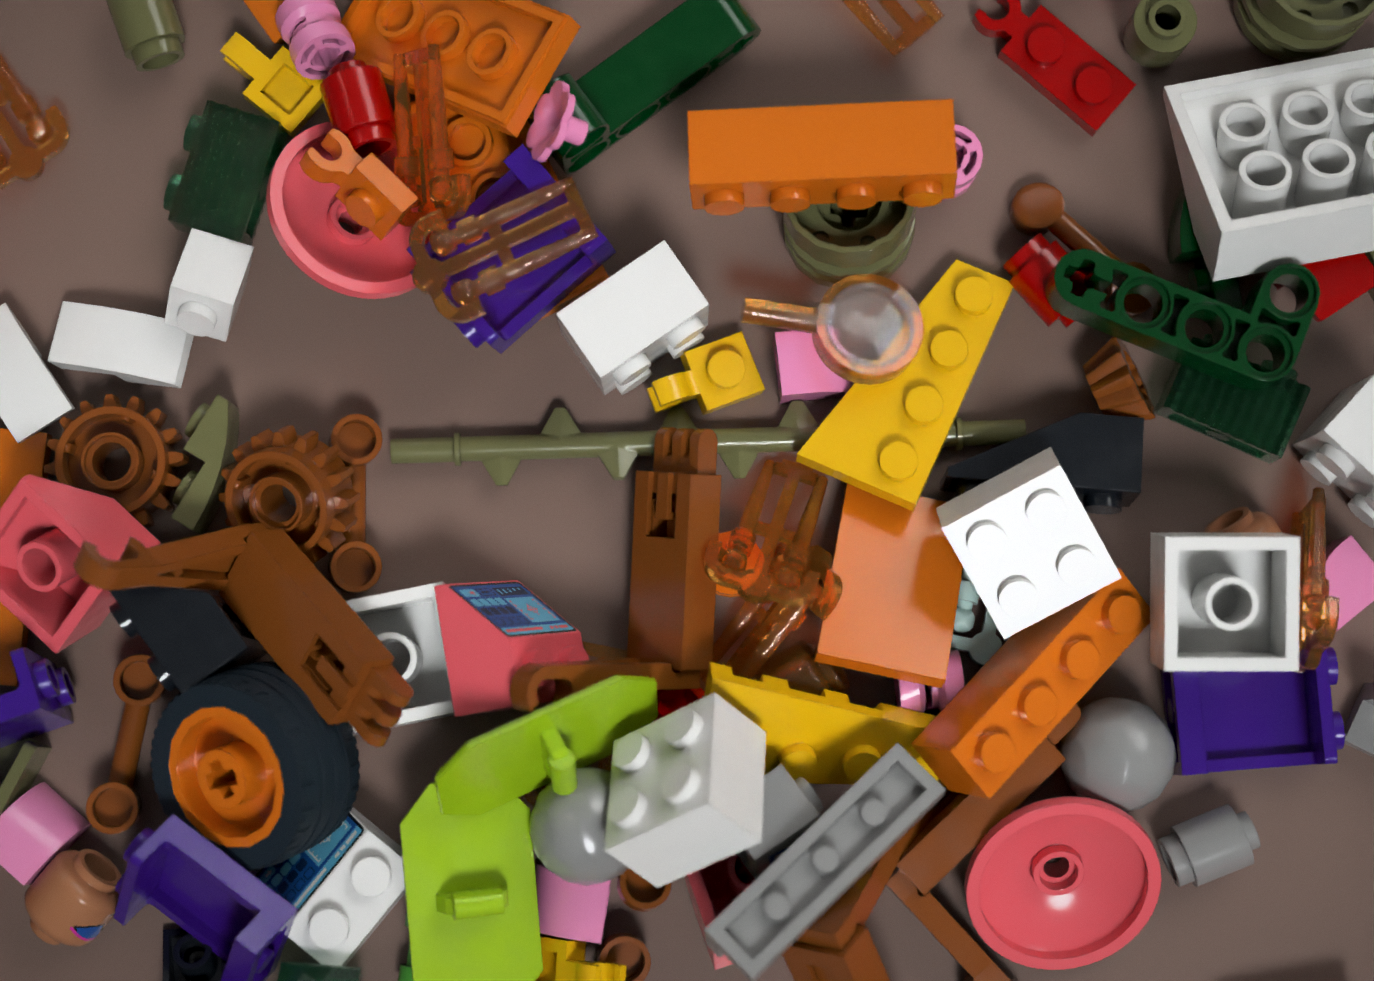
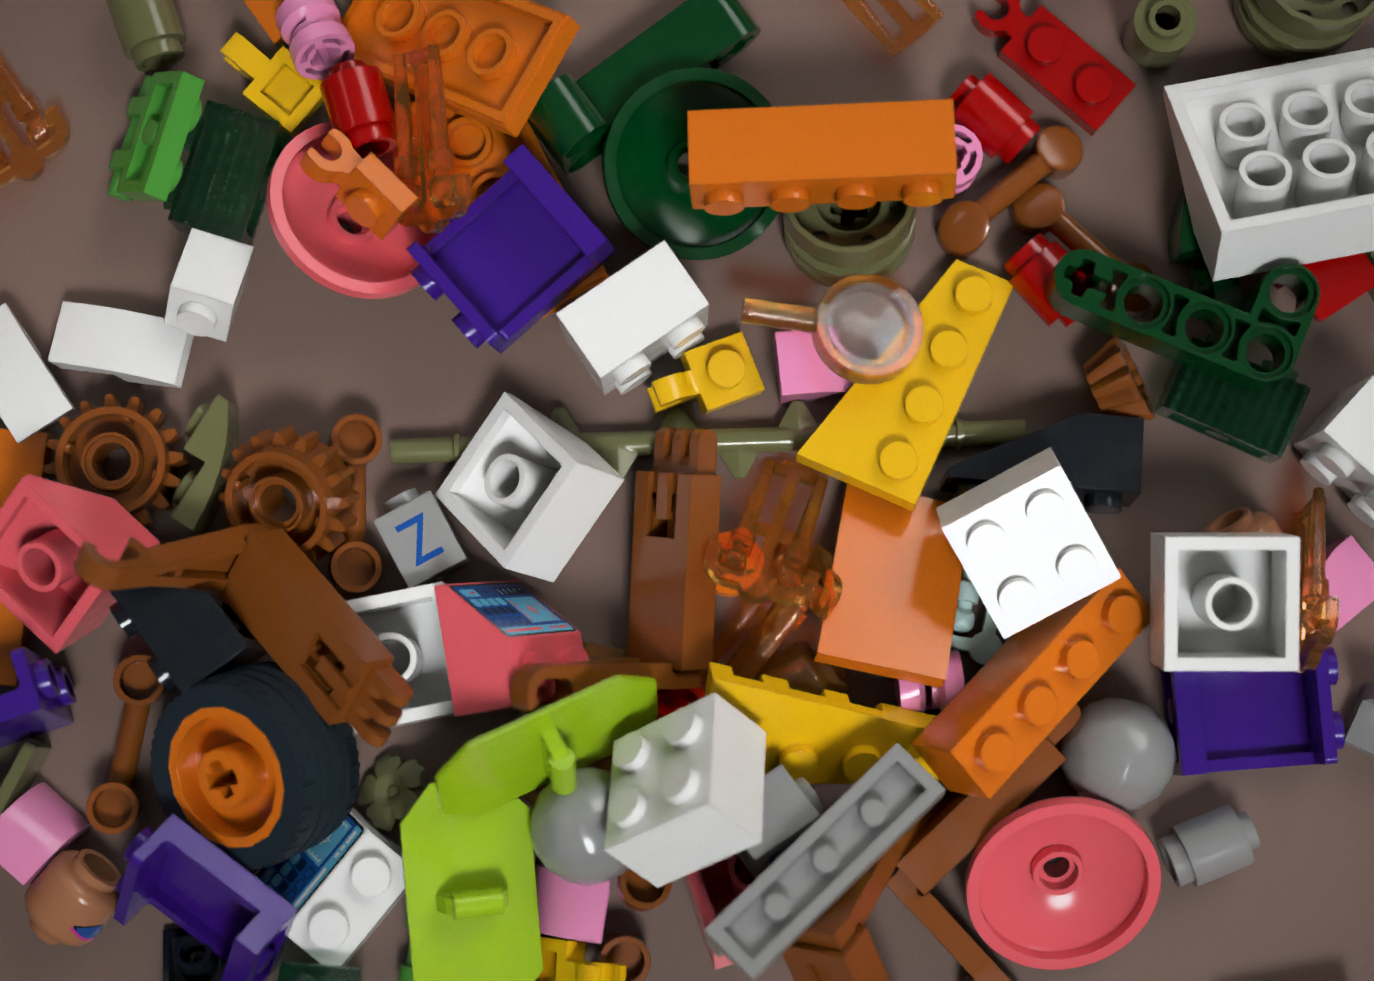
clear orange piece [409,175,599,324] -> none
bright pink plant [526,80,588,163] -> none
none -> bright green plate [106,71,205,202]
none -> olive plant [358,754,428,832]
none -> light grey brick [373,488,472,588]
none -> white slope [435,392,625,582]
none -> dark green dish [602,67,778,260]
none -> dark orange bar [936,125,1084,258]
none -> red brick [949,72,1042,165]

